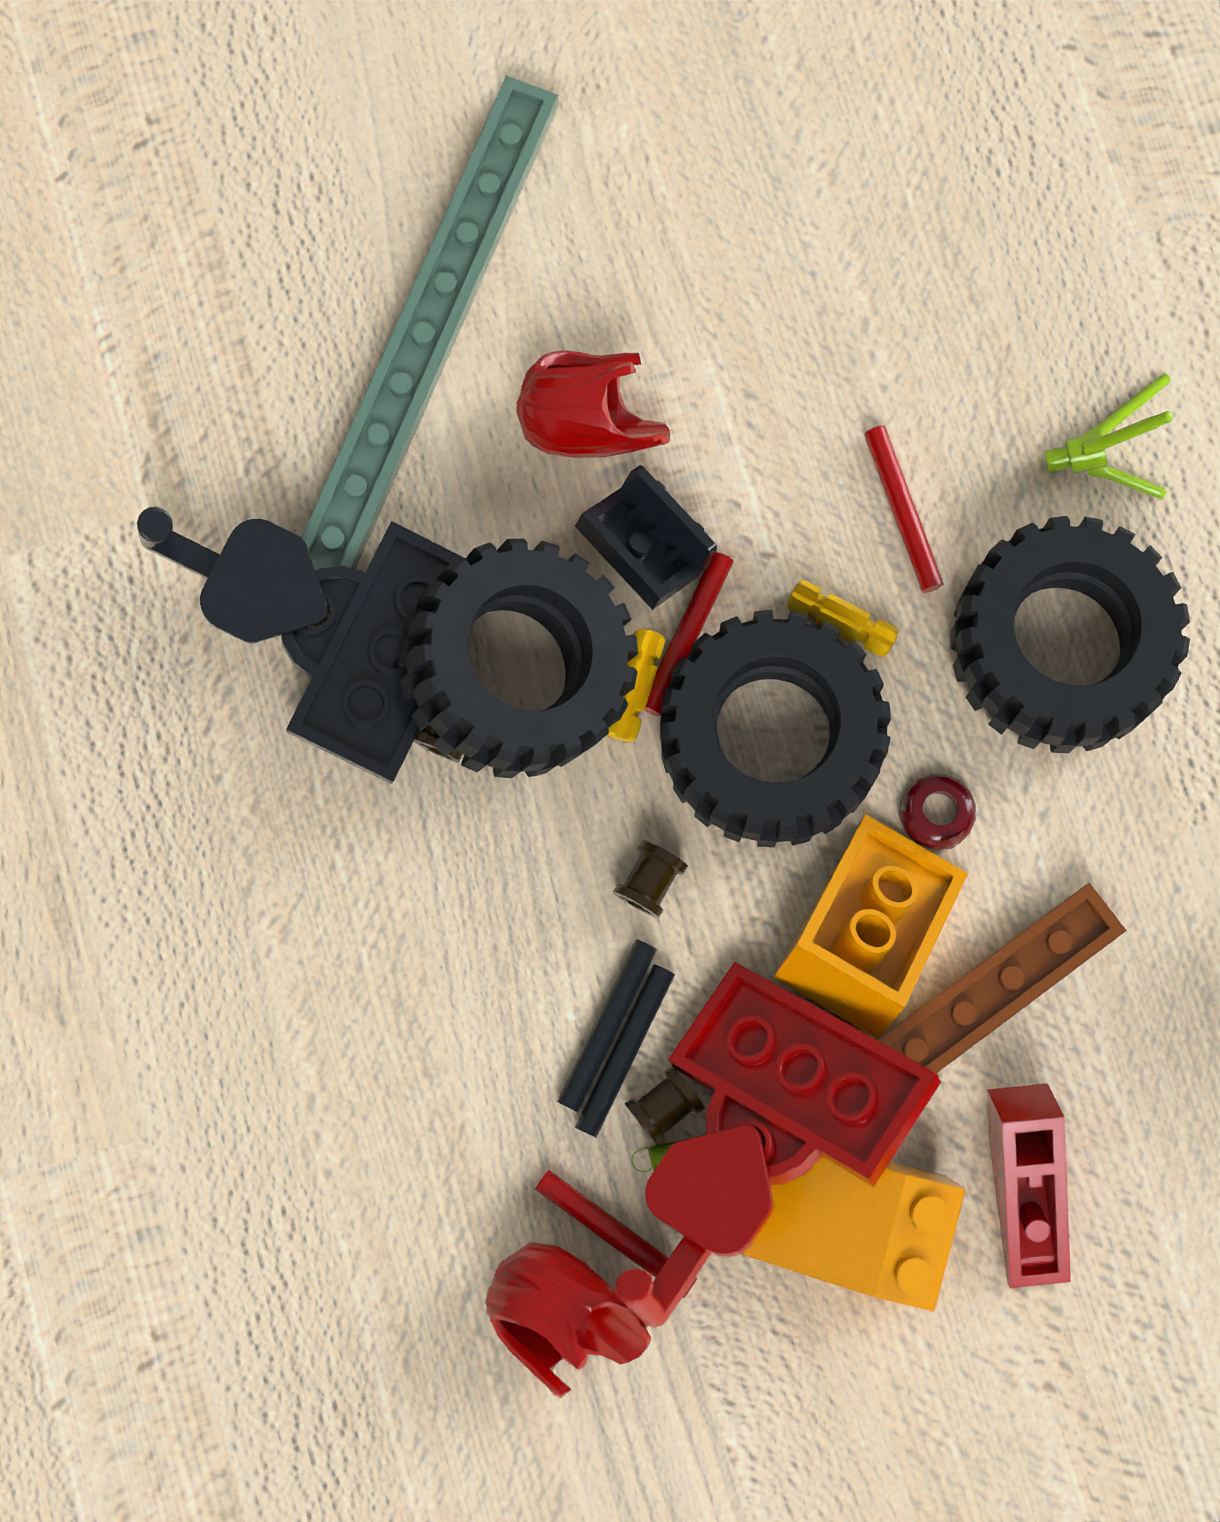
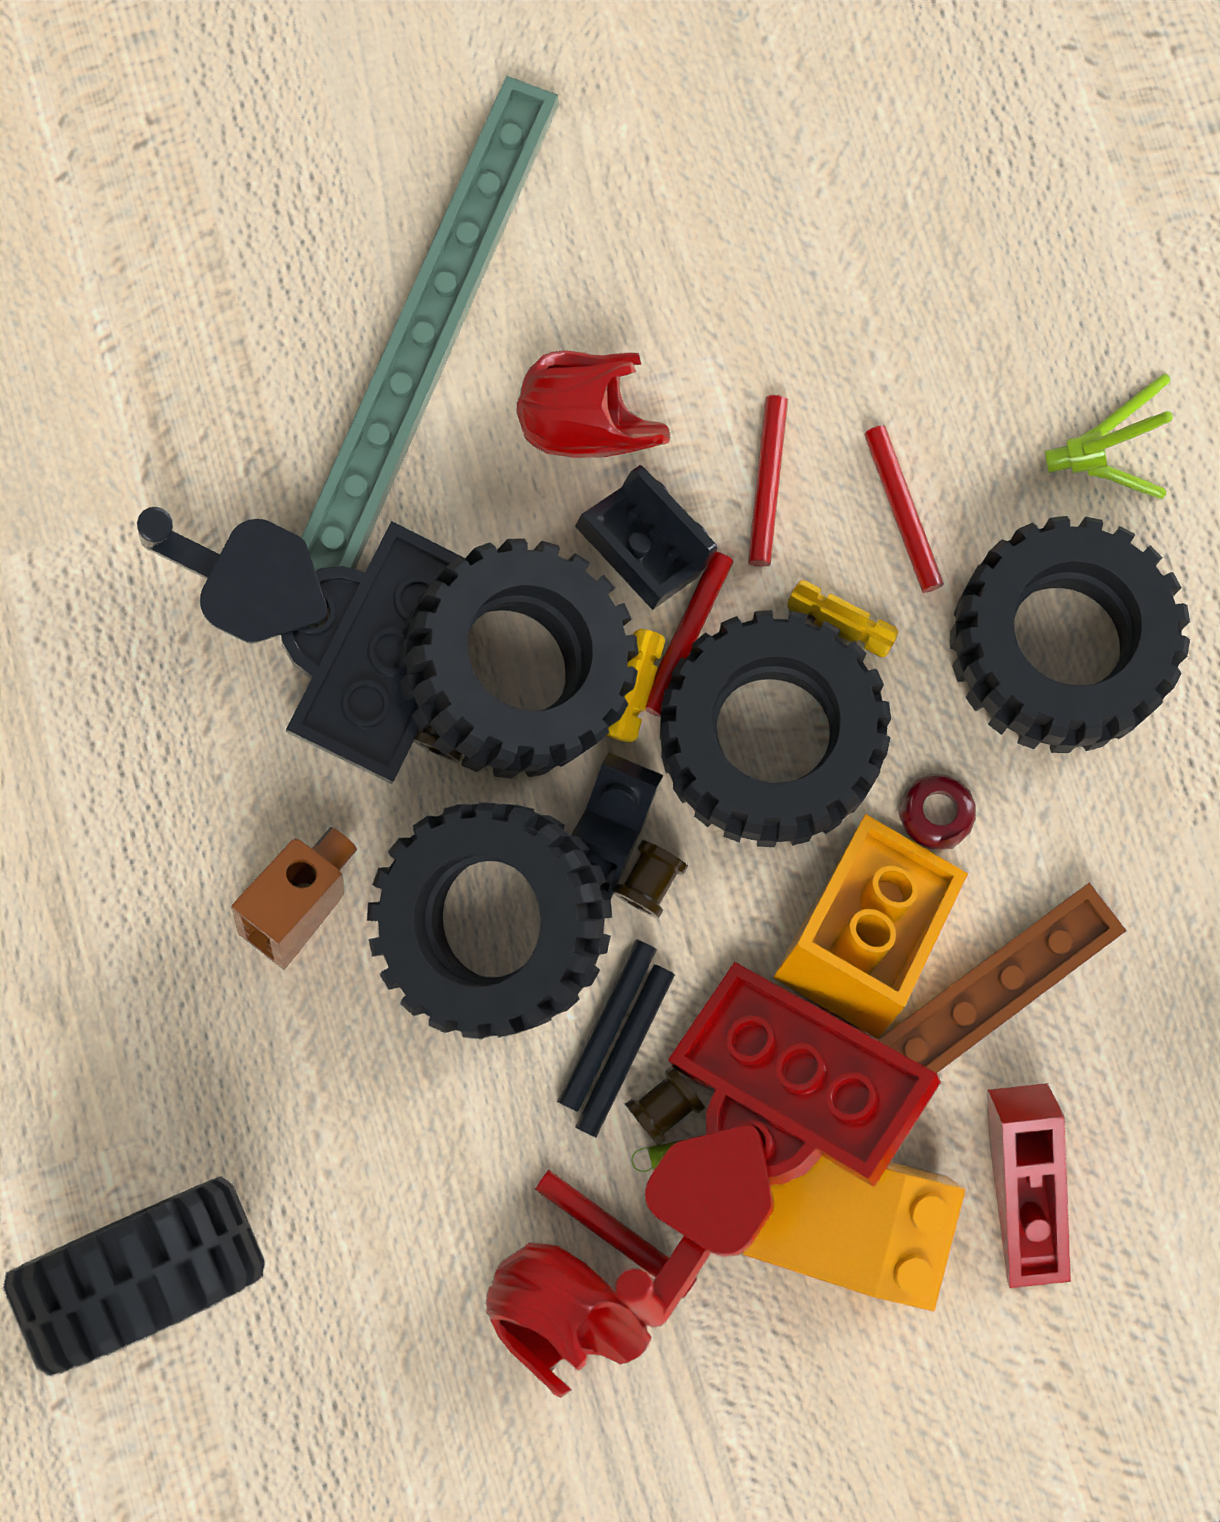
none -> black tyre [3,1176,265,1376]
none -> dark orange torso [231,827,357,970]
none -> black tyre [367,802,612,1039]
none -> black slope [571,752,663,900]
none -> red bar [748,395,788,567]

